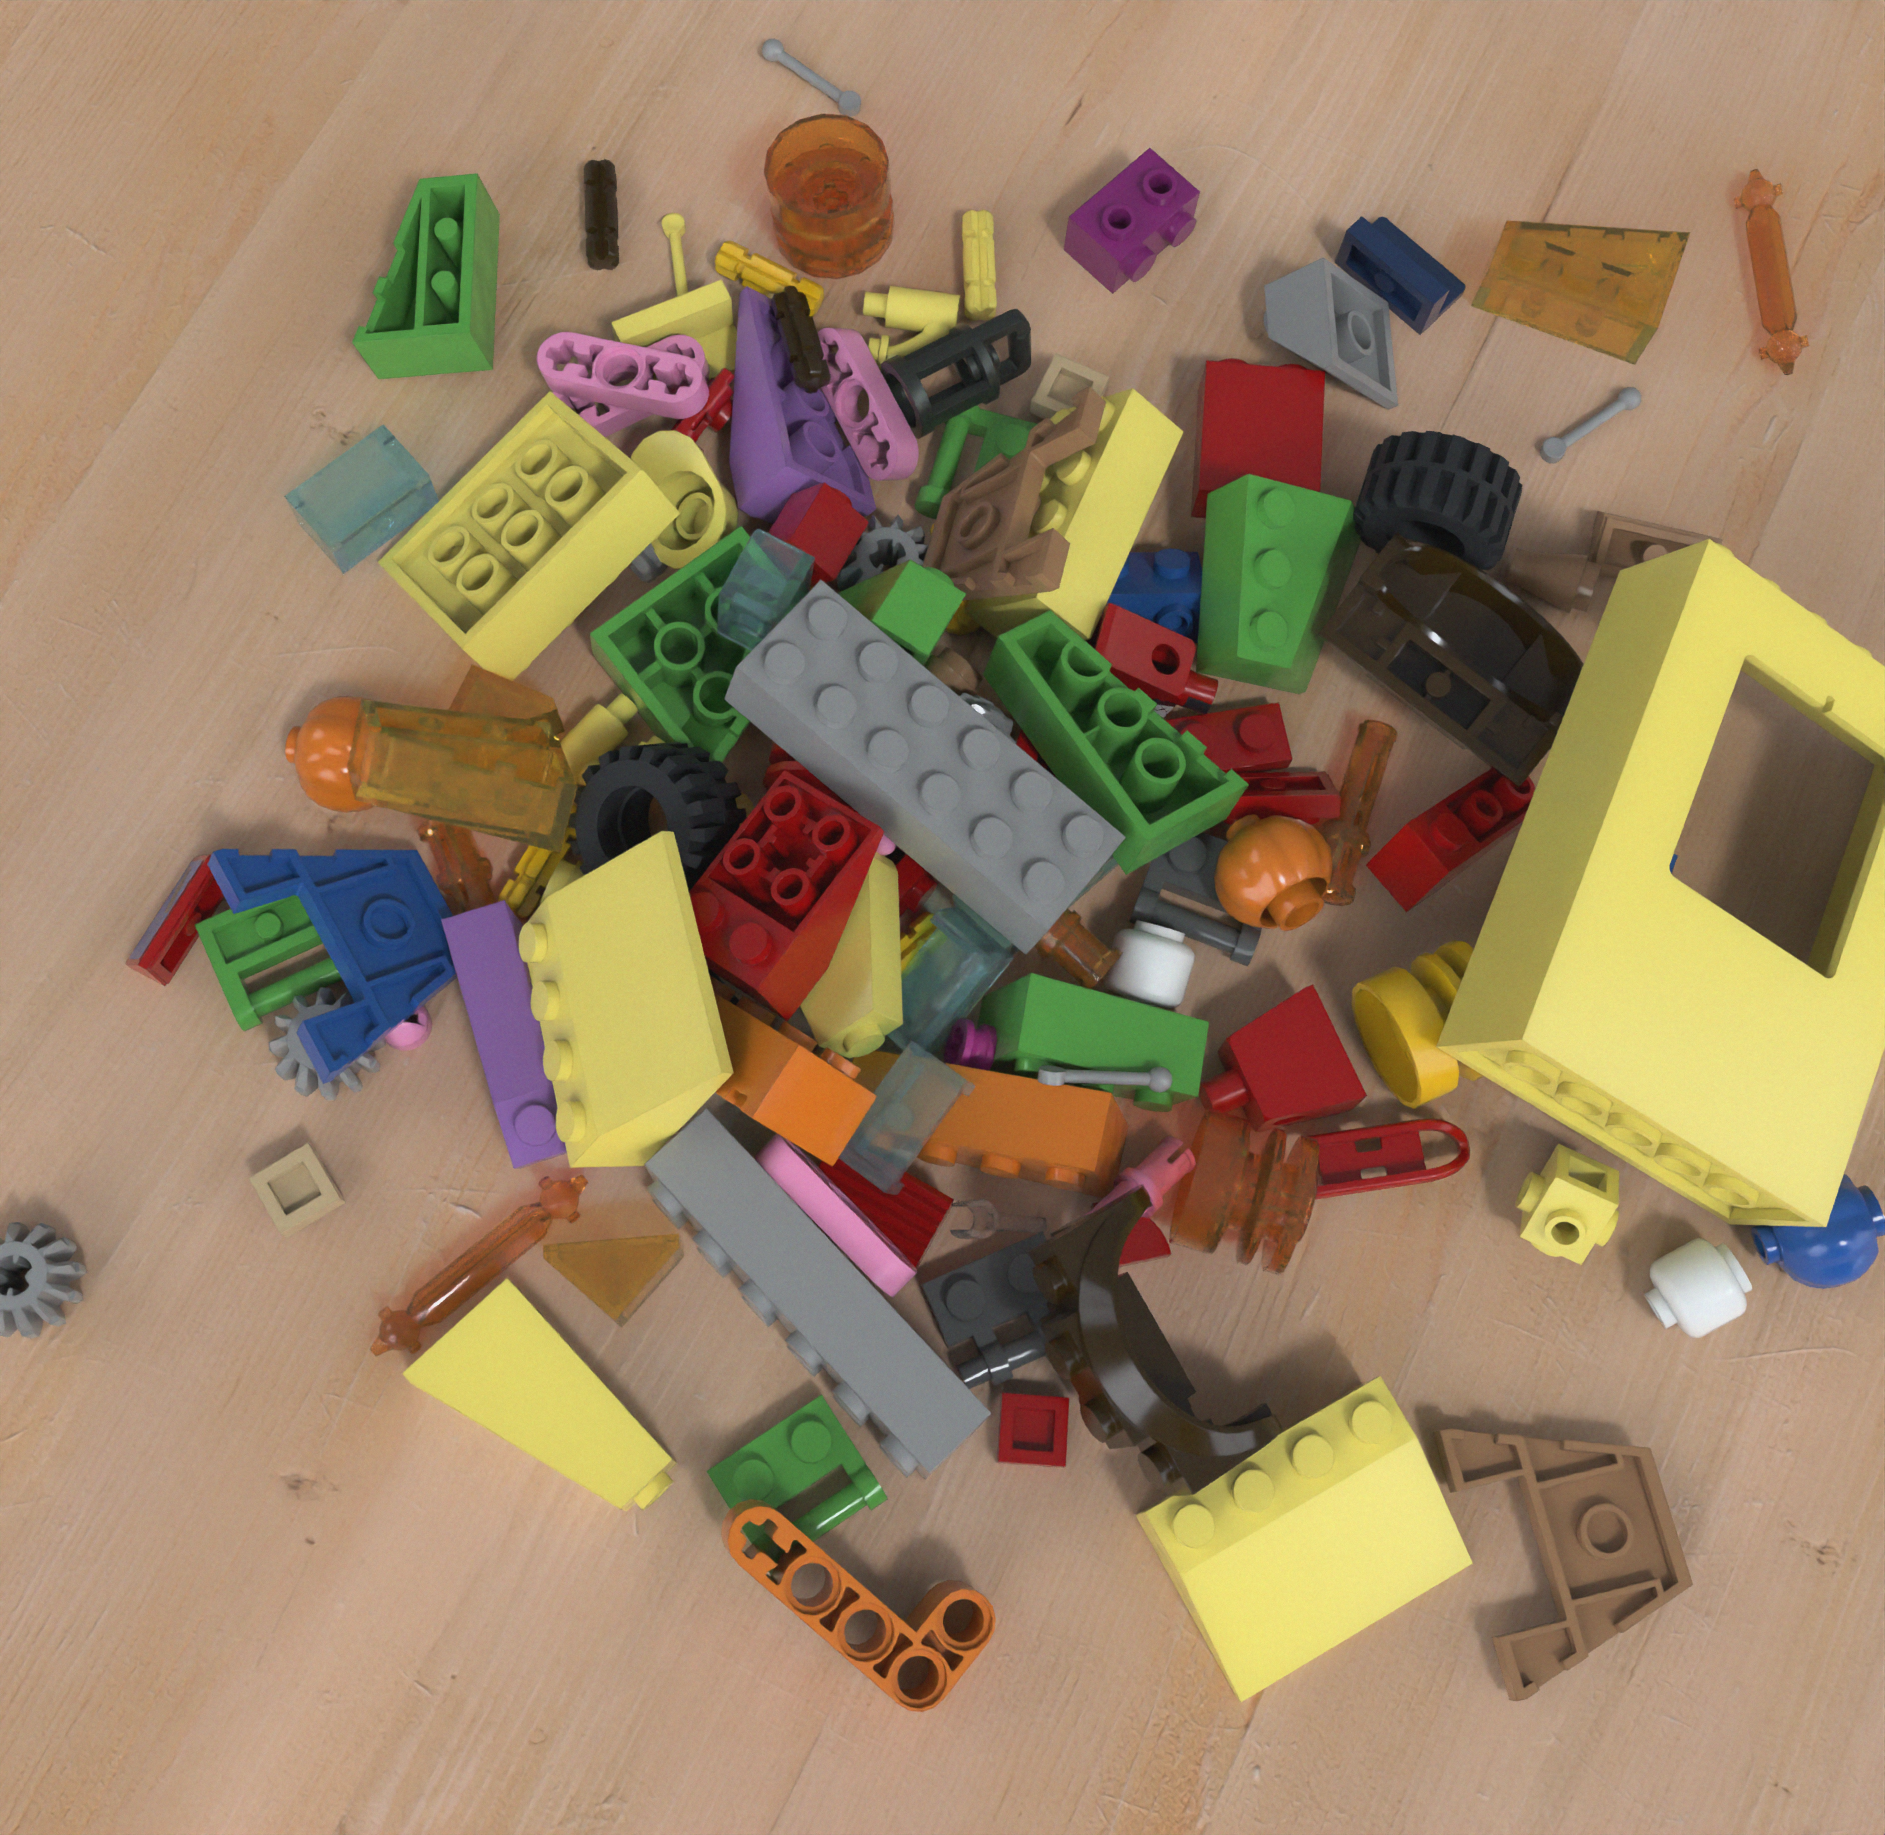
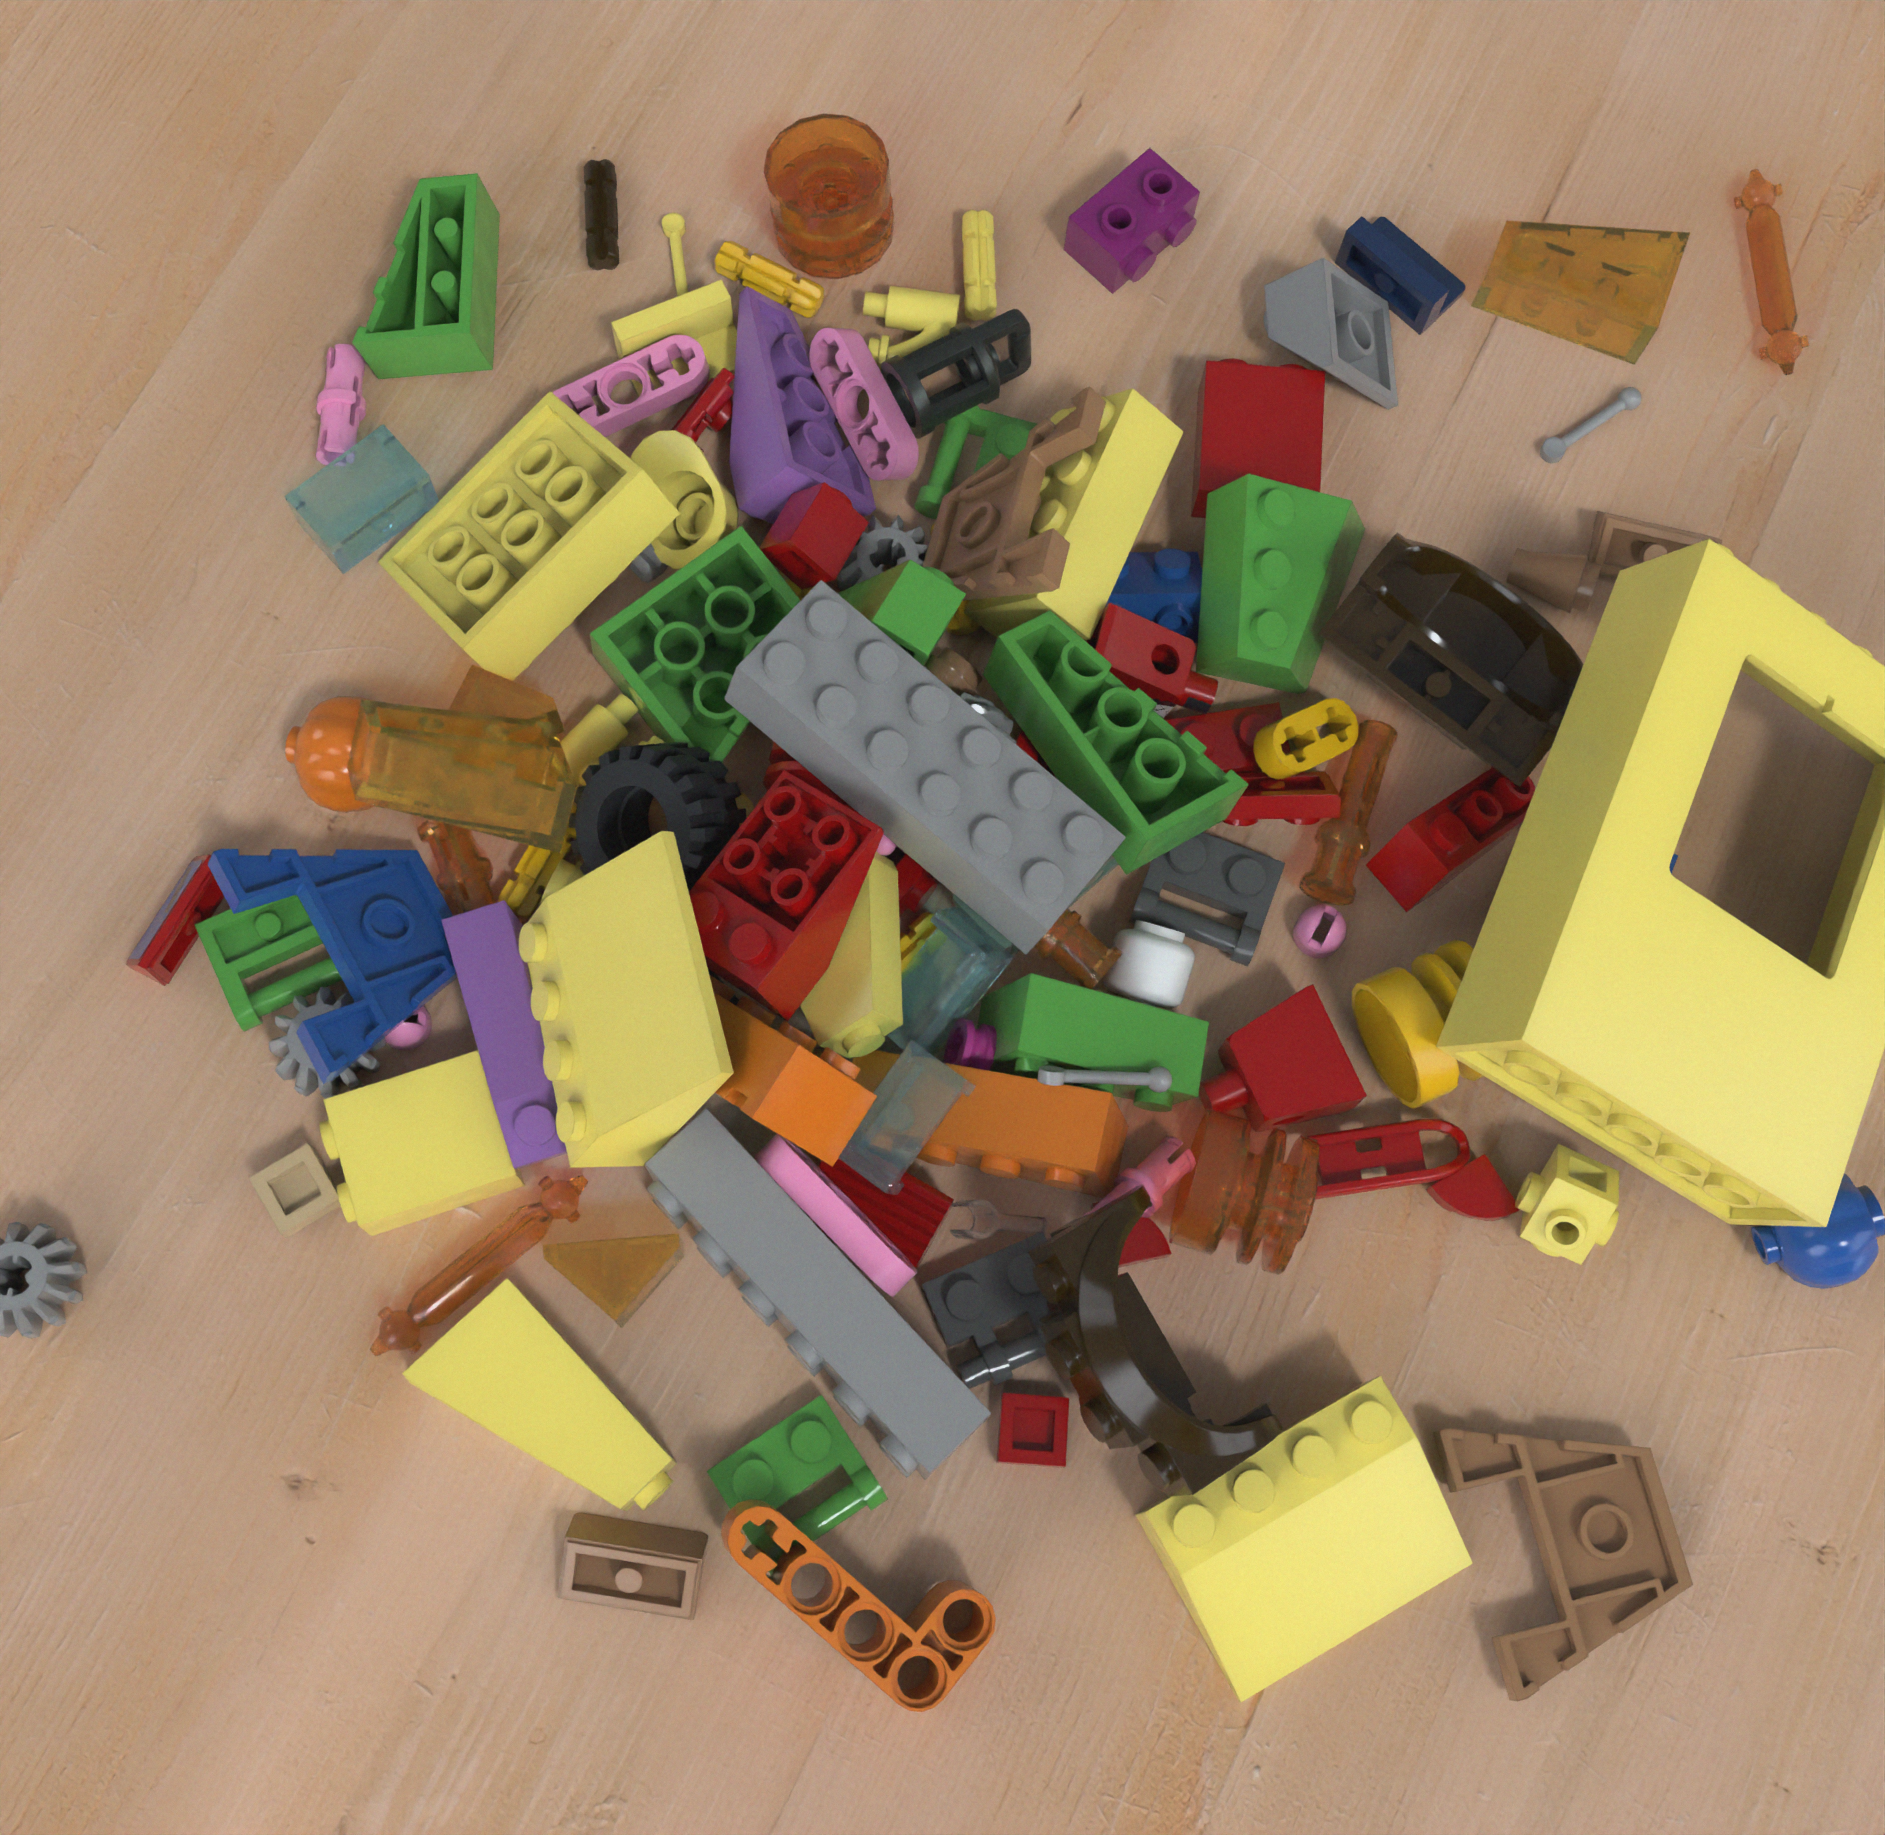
bright pink beam [537,332,709,419] -> none
clear light blue panel [717,529,815,651] -> none
light grey hinge [762,38,861,117] -> none
dark brown axle [772,286,831,394] -> none
tan plate [1029,353,1109,419] -> none
orange plant [1214,814,1332,931] -> none
black tyre [1353,431,1522,570] -> none
white head [1644,1238,1752,1338] -> none
none -> bright pink pin [316,344,367,469]
none -> light yellow brick [319,1050,525,1236]
none -> medium nougat slope [557,1513,708,1620]
none -> yellow beam [1253,698,1359,780]
none -> bright pink hinge [1293,904,1347,958]
none -> red tile [1426,1154,1520,1221]

